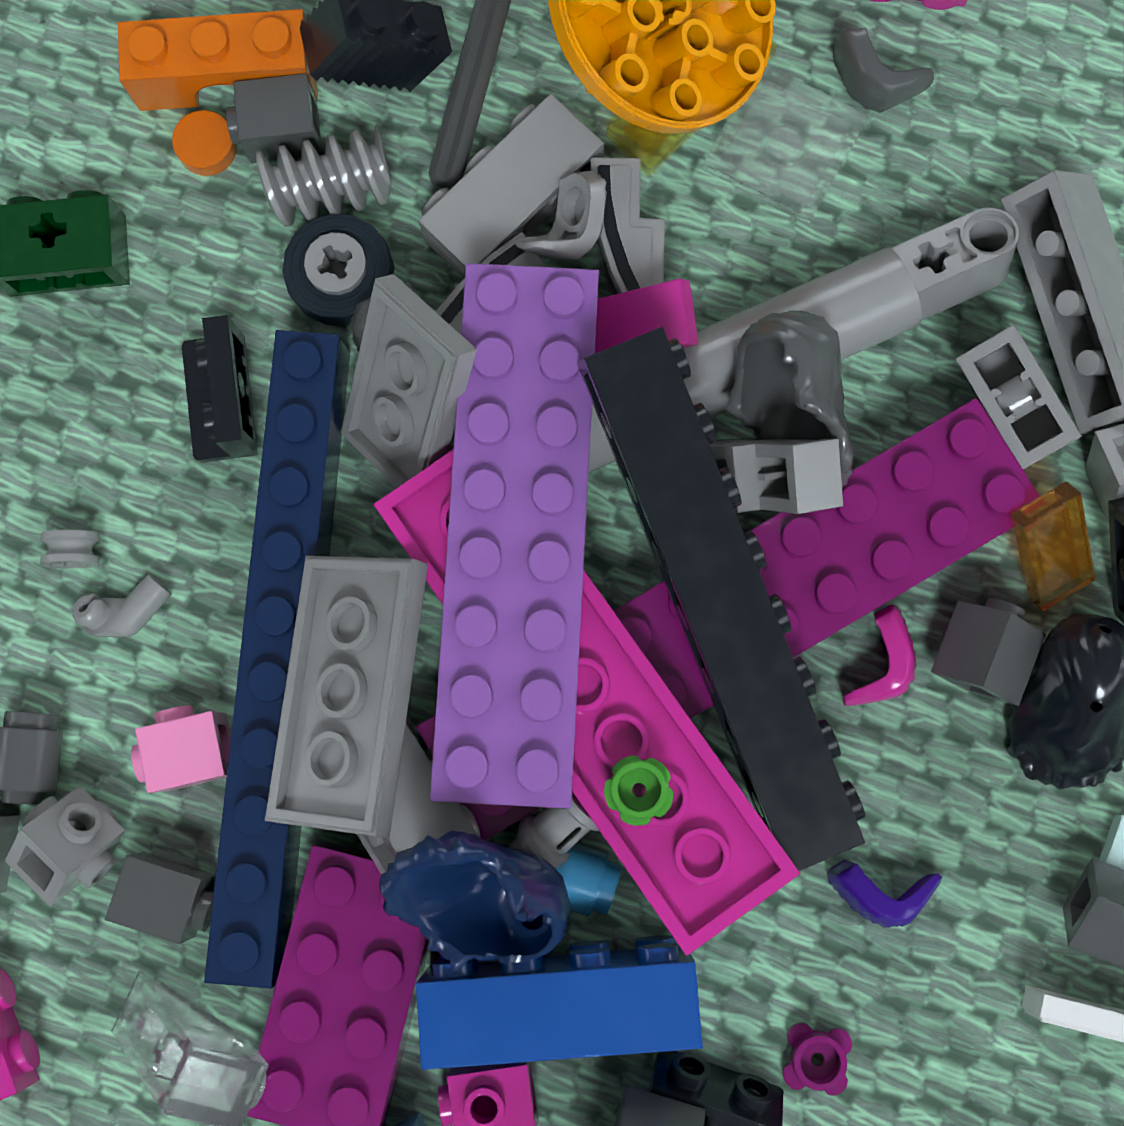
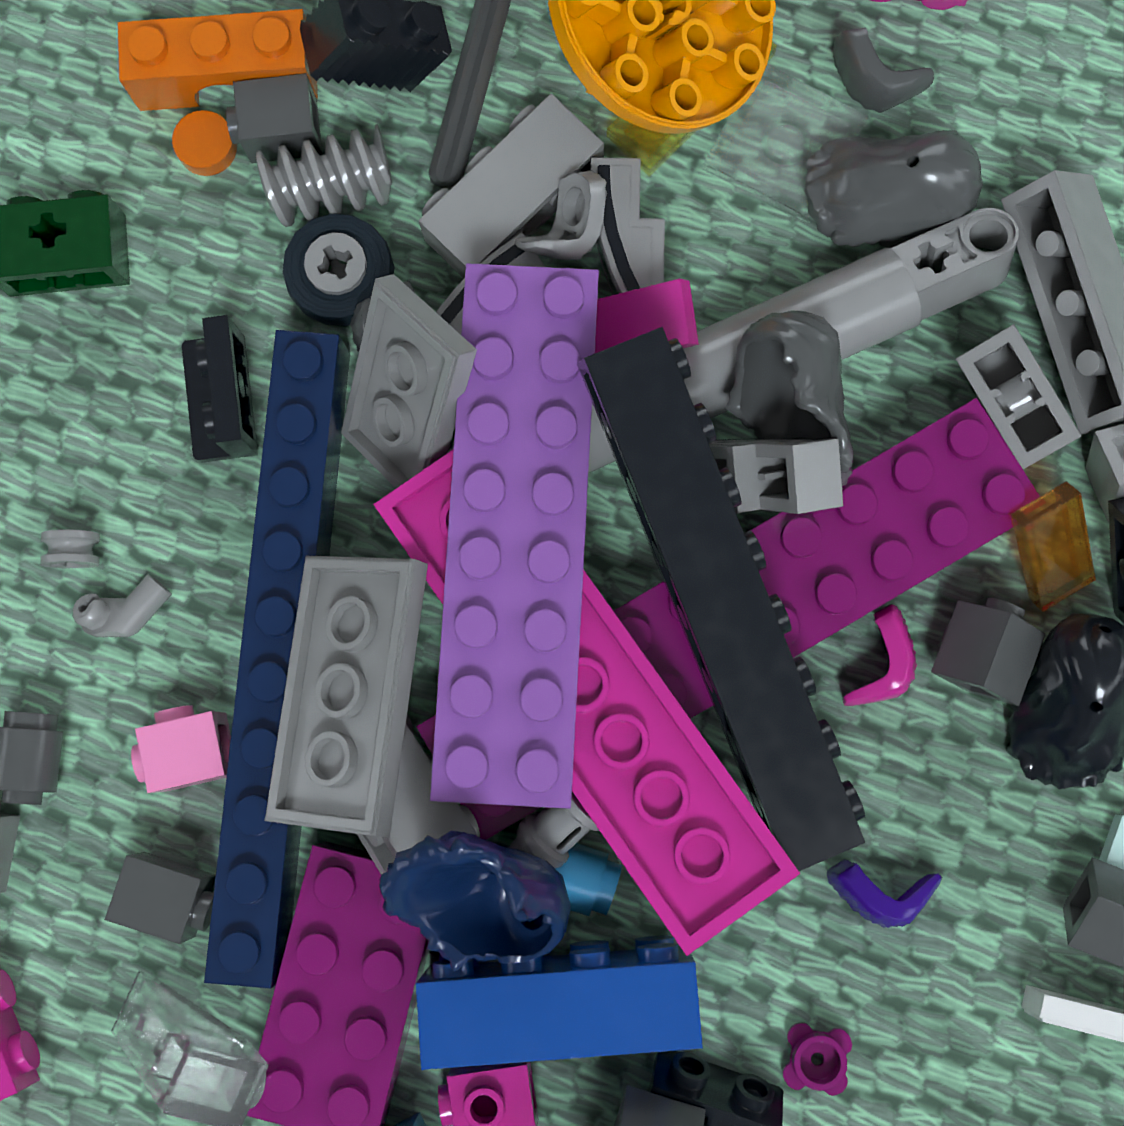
light grey brick [5,786,125,907] -> none
bright green plate [604,756,674,826] -> none
none -> dark grey piece [804,130,983,248]

